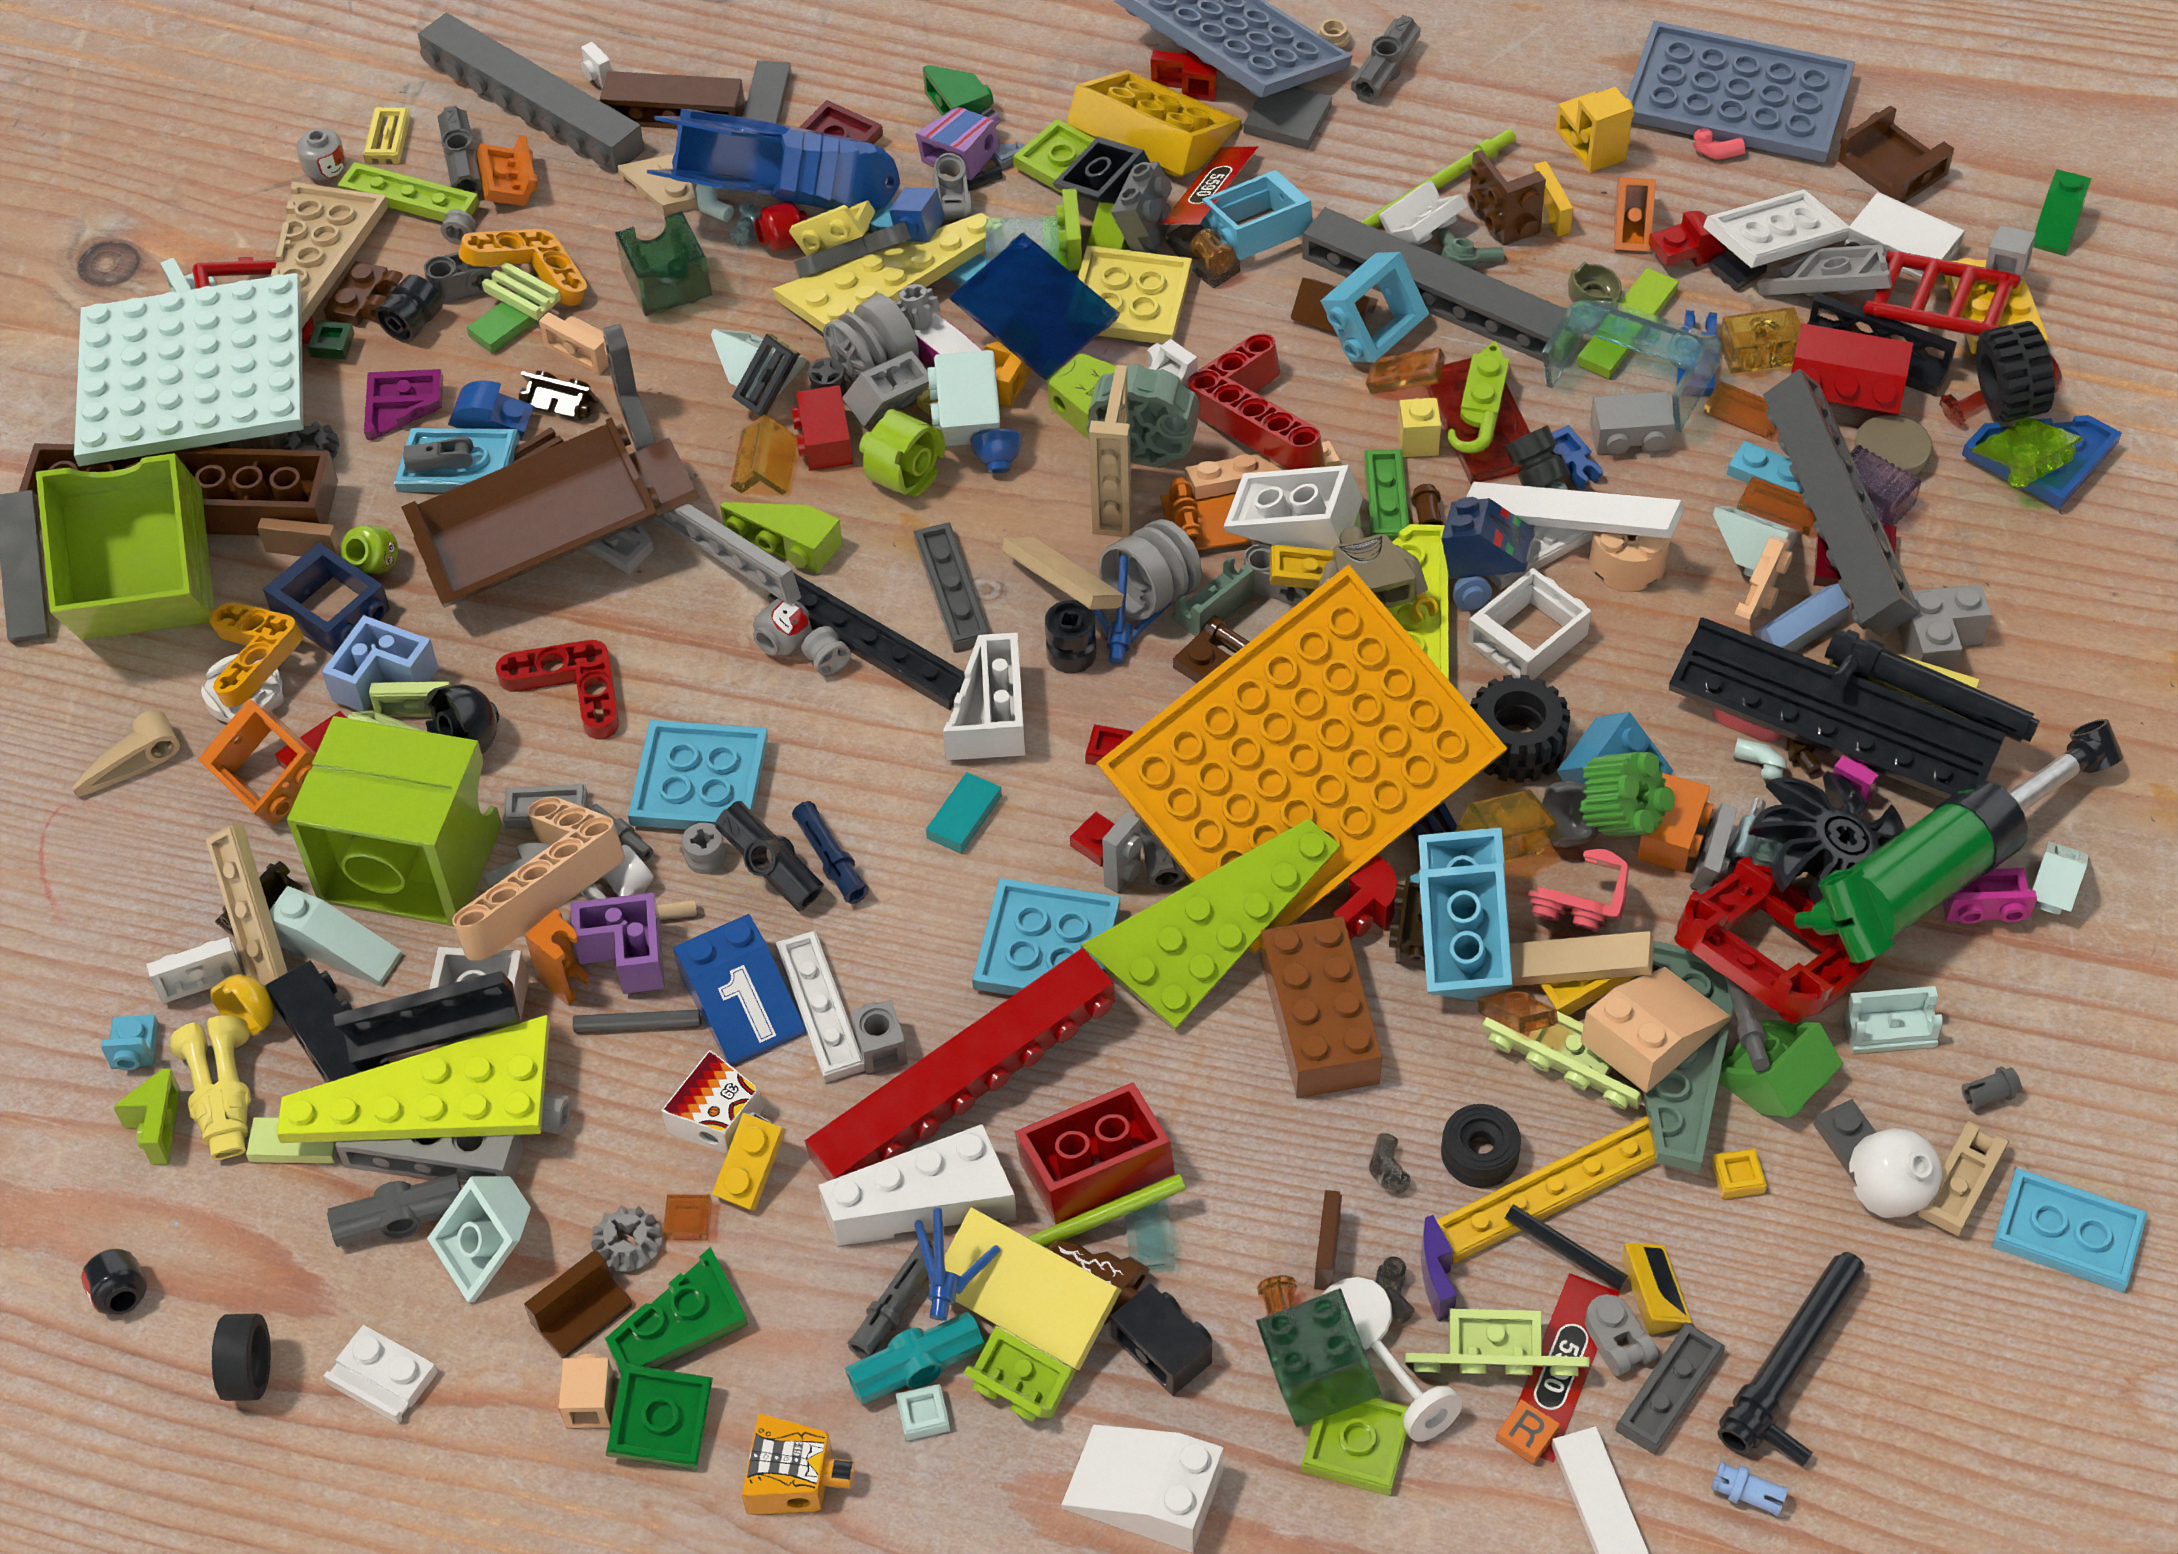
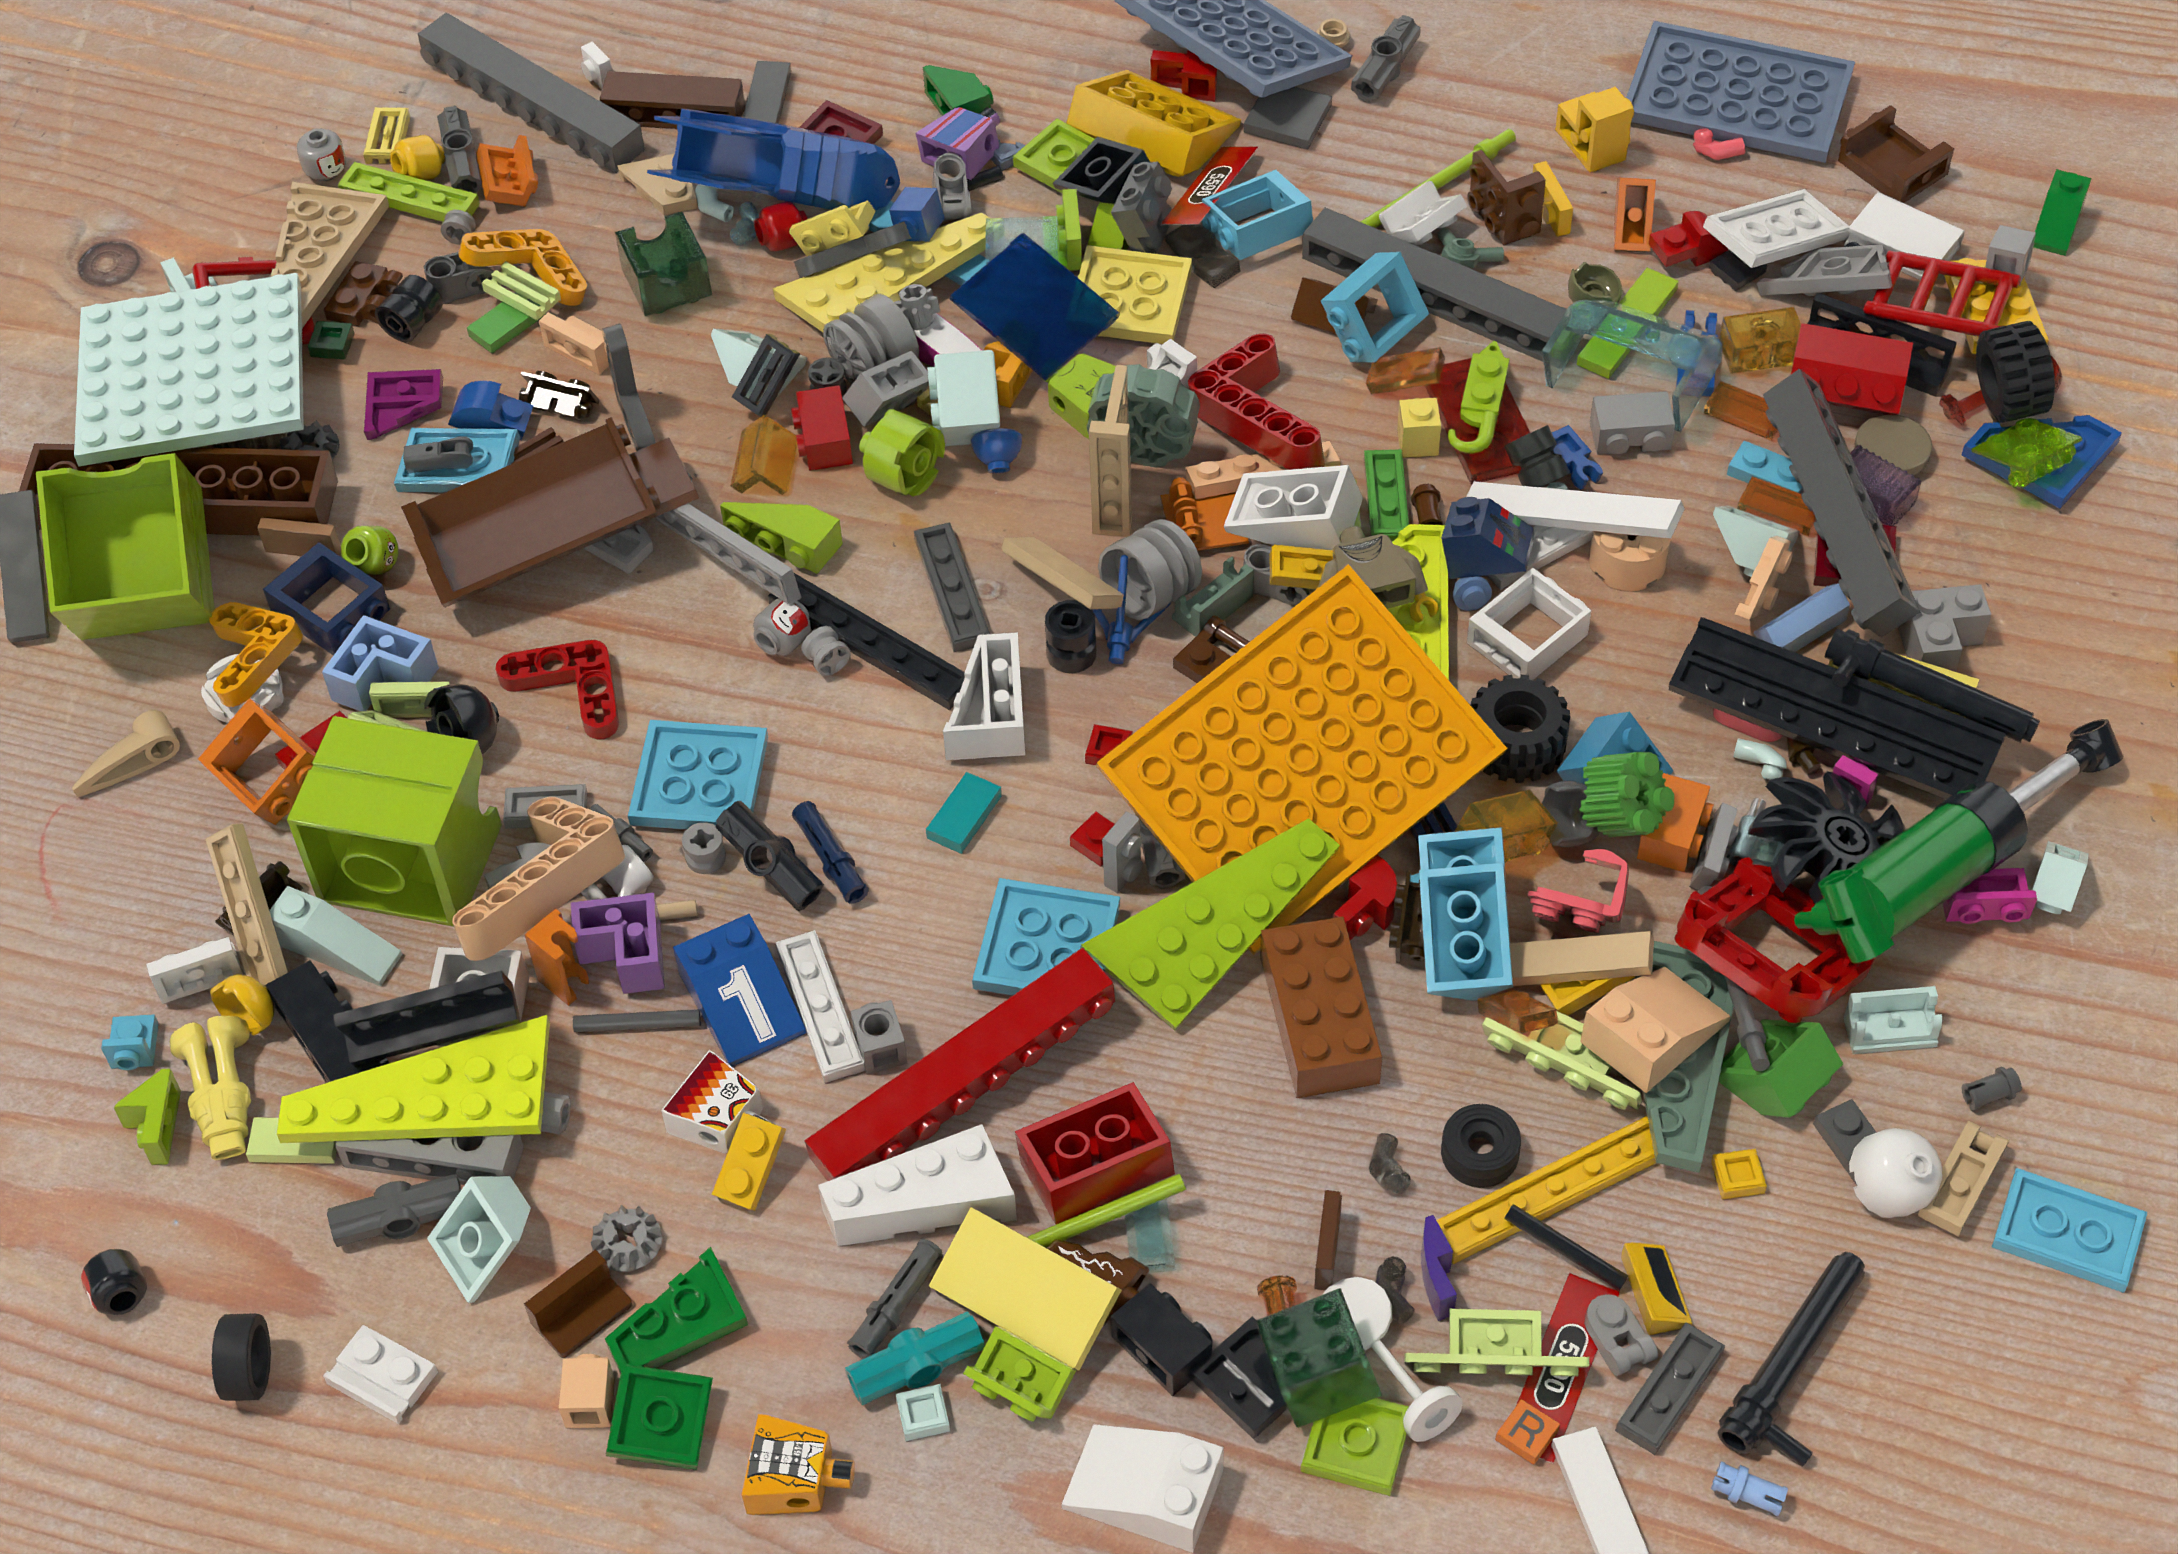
clear orange tile [663,1194,712,1241] -> none
blue plant [914,1208,1000,1321] -> none
clear orange bush [1190,228,1235,275] -> none
none -> yellow head [390,135,445,180]
none -> black wing [1190,1316,1287,1439]

